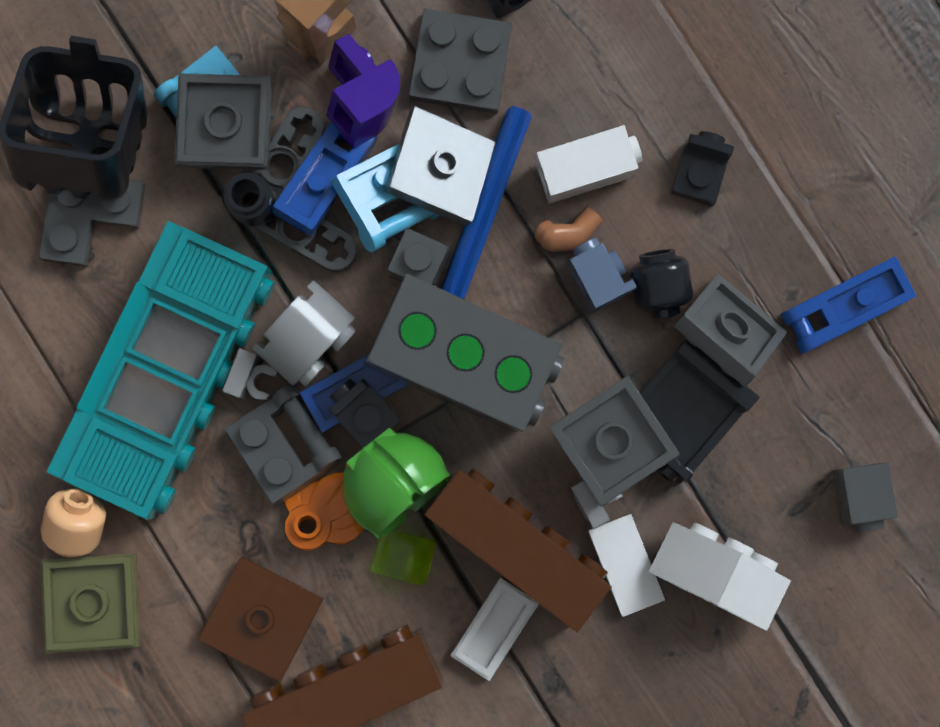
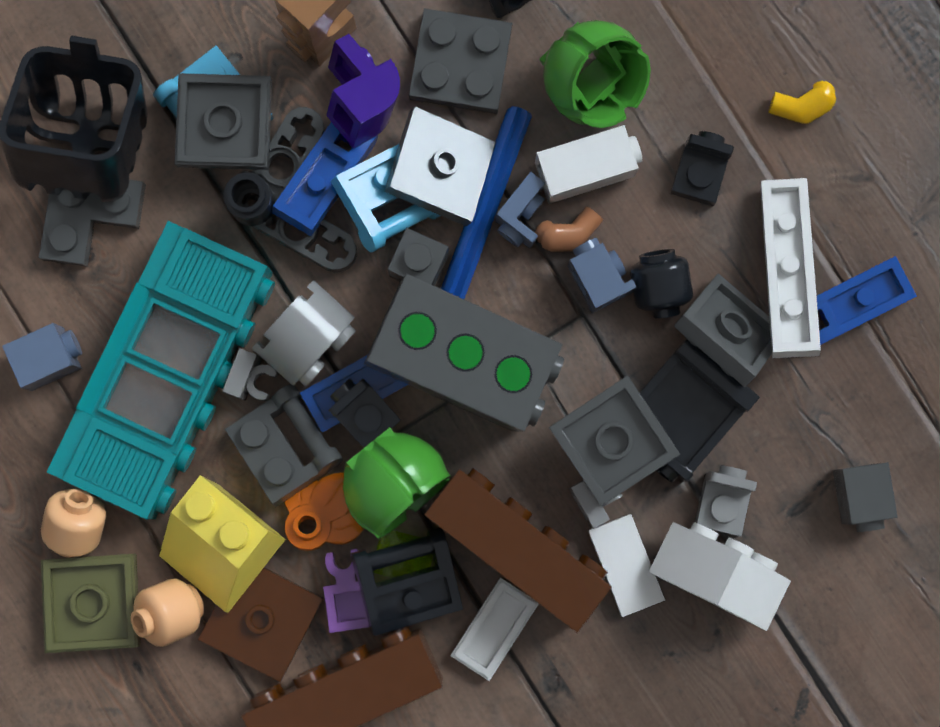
none -> sand blue brick [2,323,82,391]
none -> light nougat head [131,579,204,647]
none -> light yellow slope [159,475,286,613]
none -> medium lavender plate [323,548,369,633]
none -> black plate [351,527,463,636]
none -> sand blue bracket [495,172,545,248]
none -> bright green piece [539,20,651,128]
none -> light grey bracket [695,465,757,536]
none -> white plate [760,178,821,358]
none -> yellow arm [768,81,836,124]

